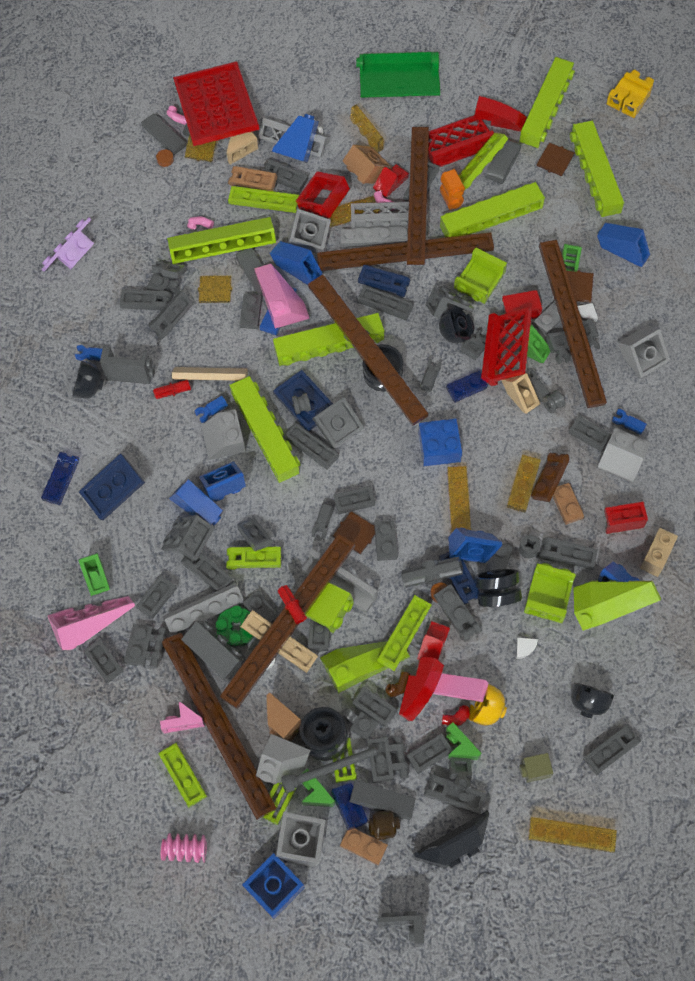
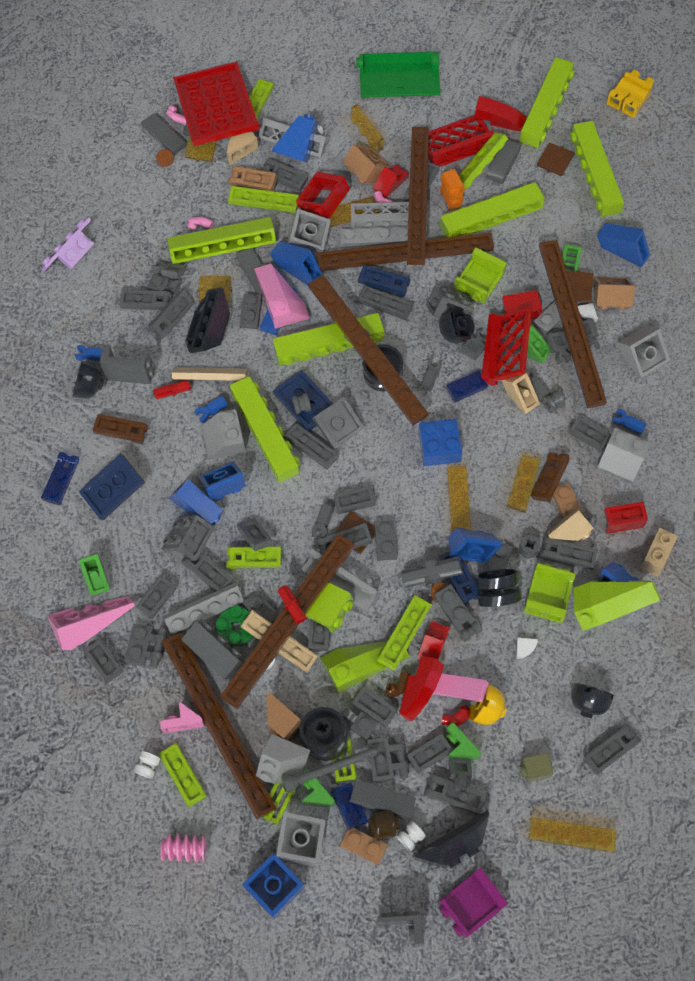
none -> reddish brown plate [92,414,149,444]
none -> white wheel [133,751,161,779]
none -> black wedge [185,287,230,353]
none -> lime tile [249,79,274,118]
none -> dark grey plate [315,523,373,555]
none -> white wheel [396,821,426,852]
none -> magenta panel [438,868,508,939]
none -> tan slope [546,508,594,541]
none -> medium nougat slope [593,277,635,310]

